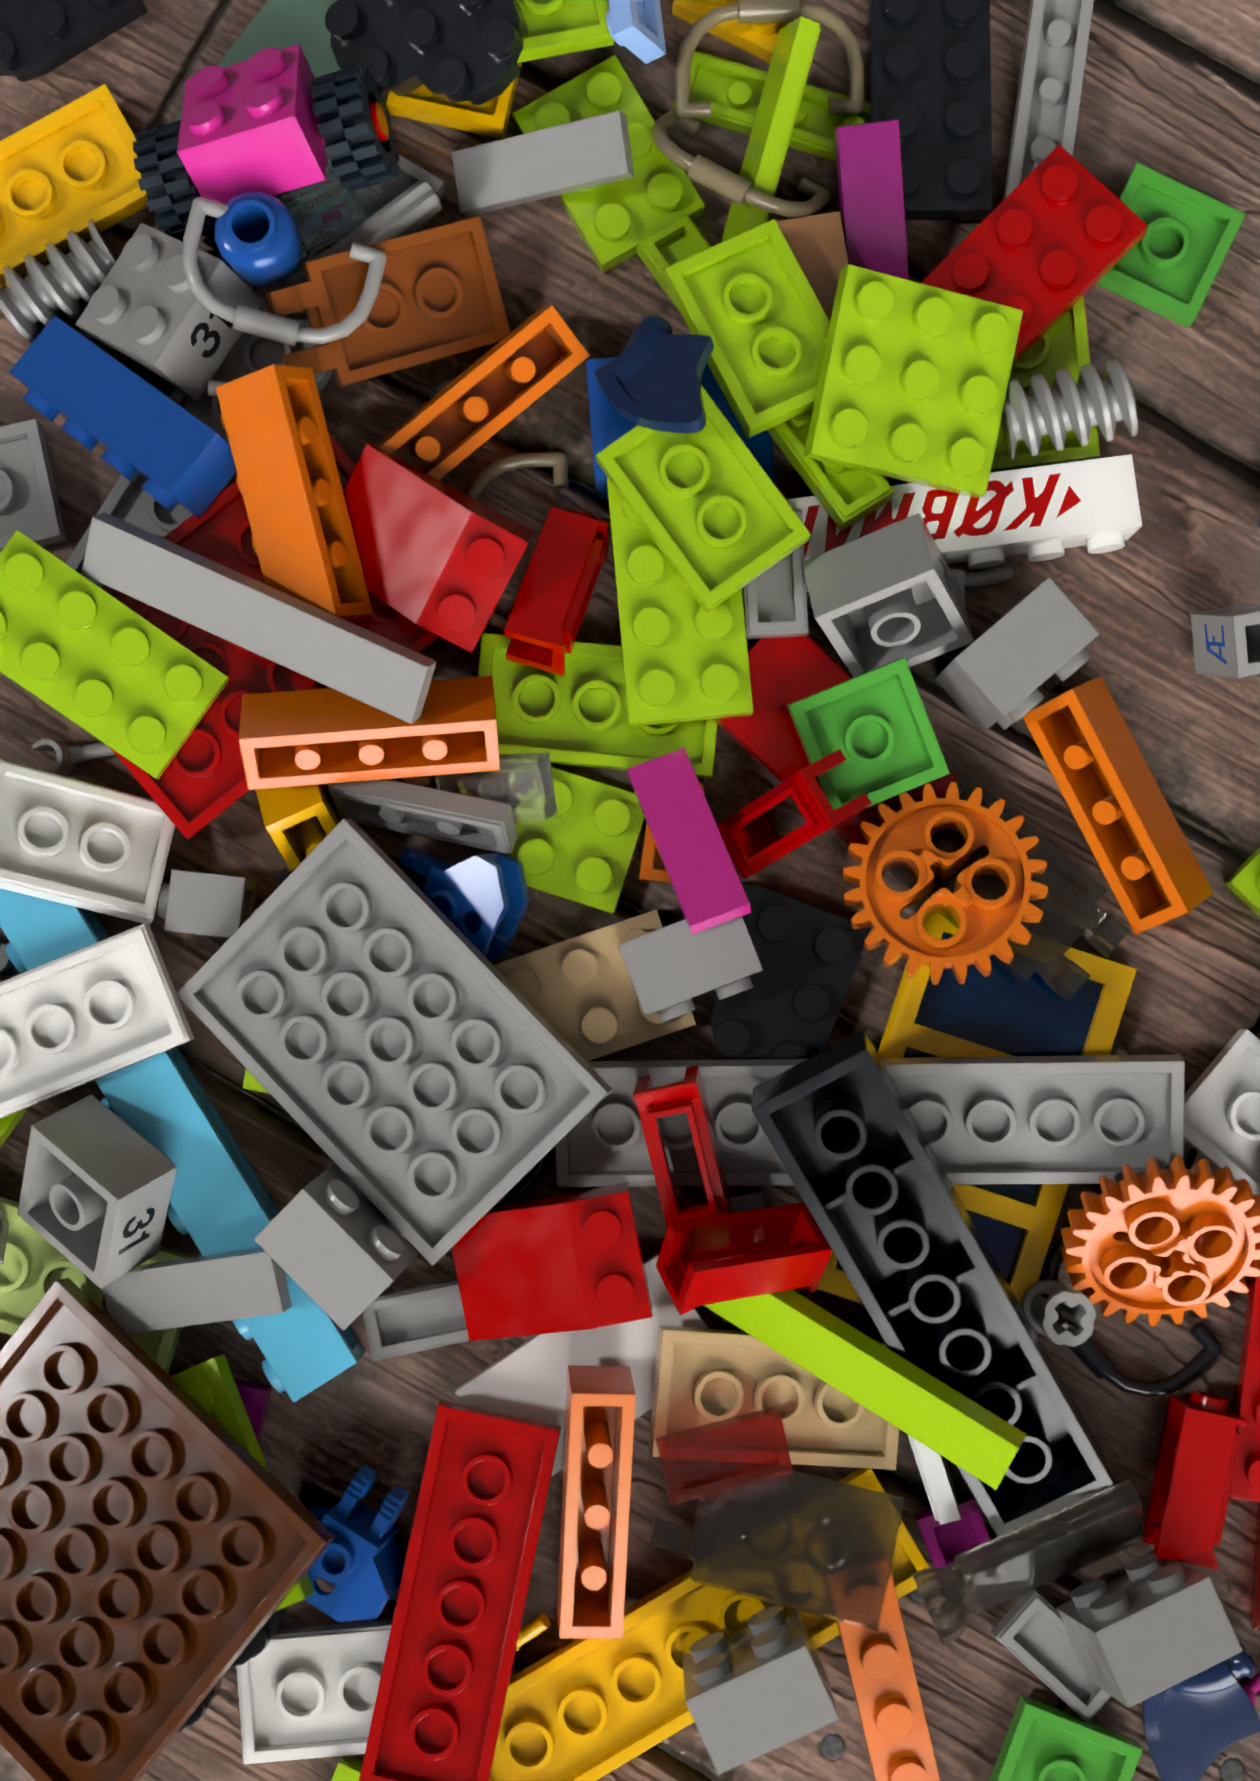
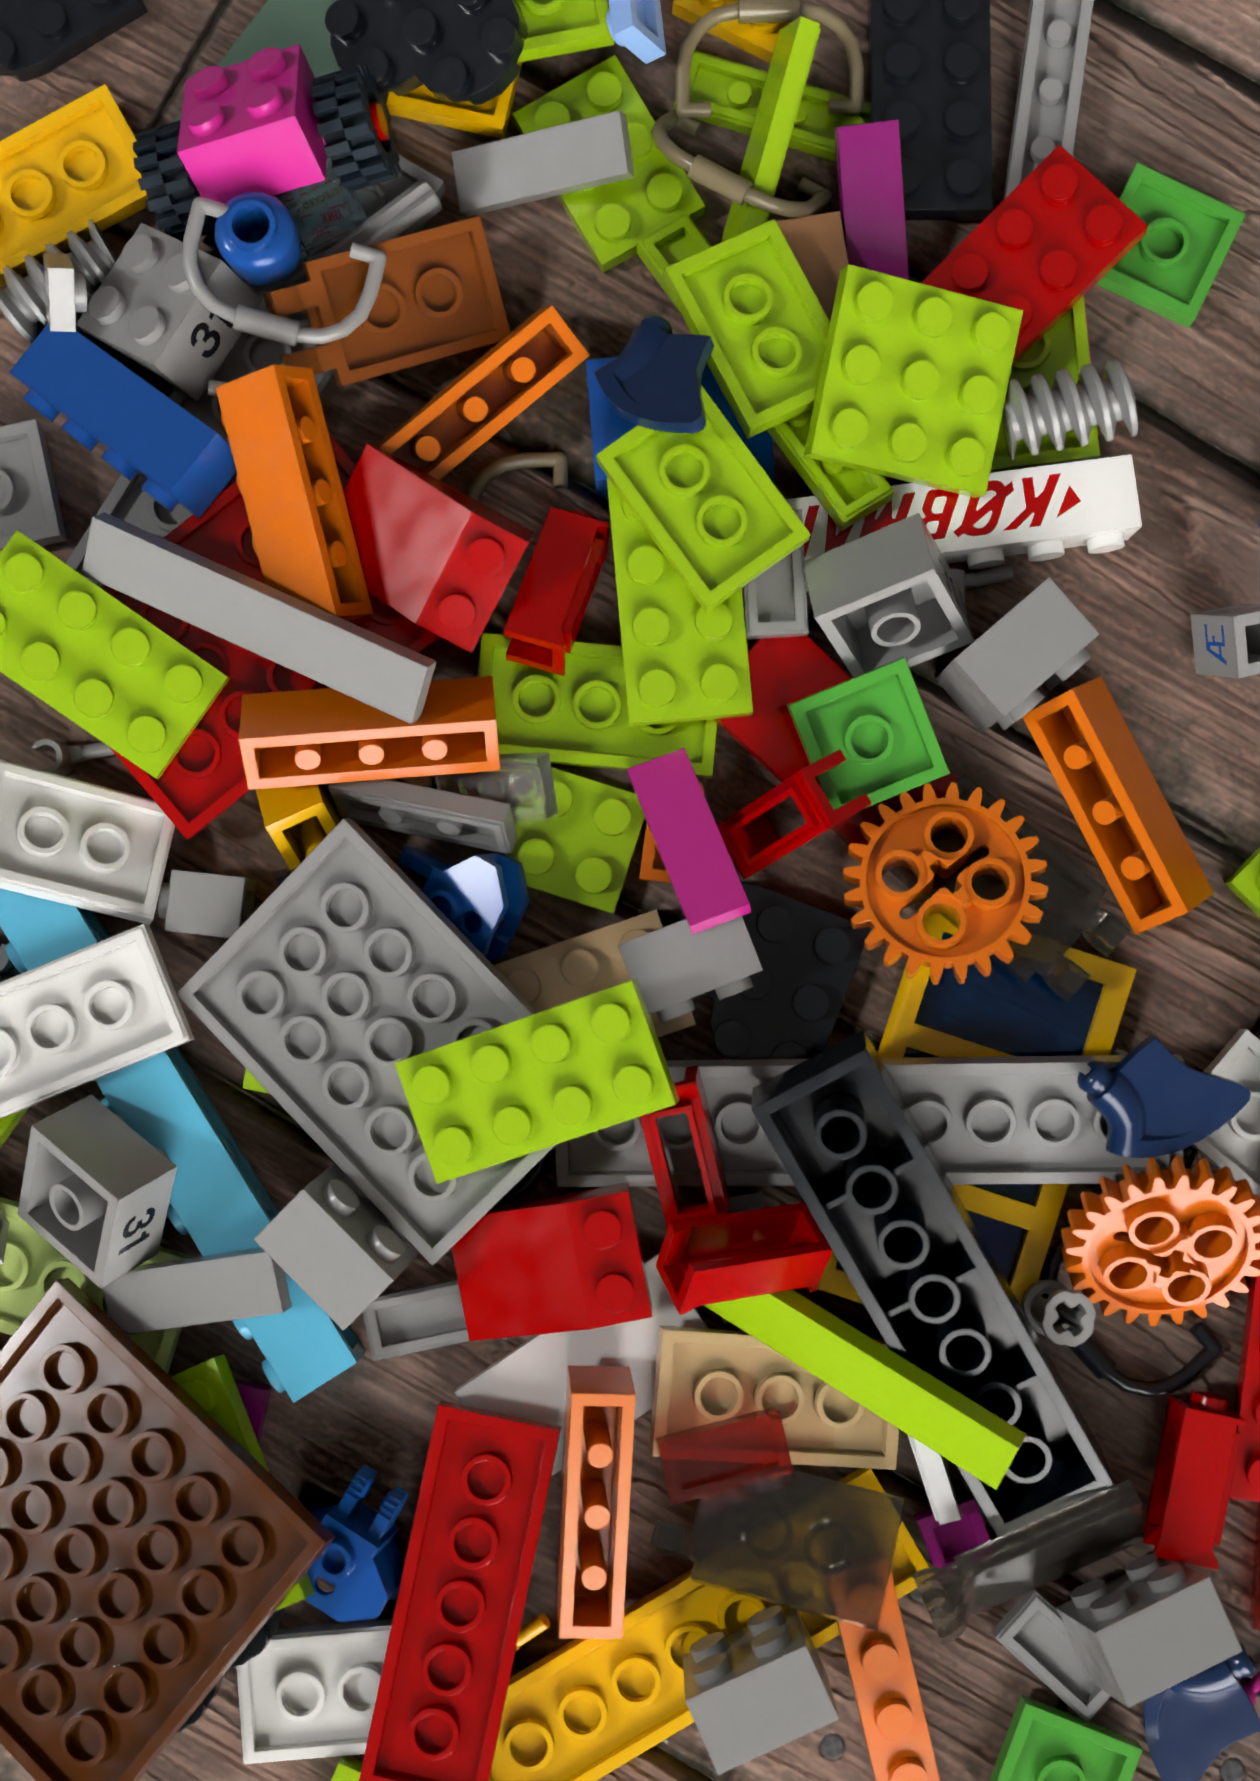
none -> plate [43,253,87,332]
none -> lime plate [394,978,680,1184]
none -> dark blue arm [1077,1034,1251,1158]

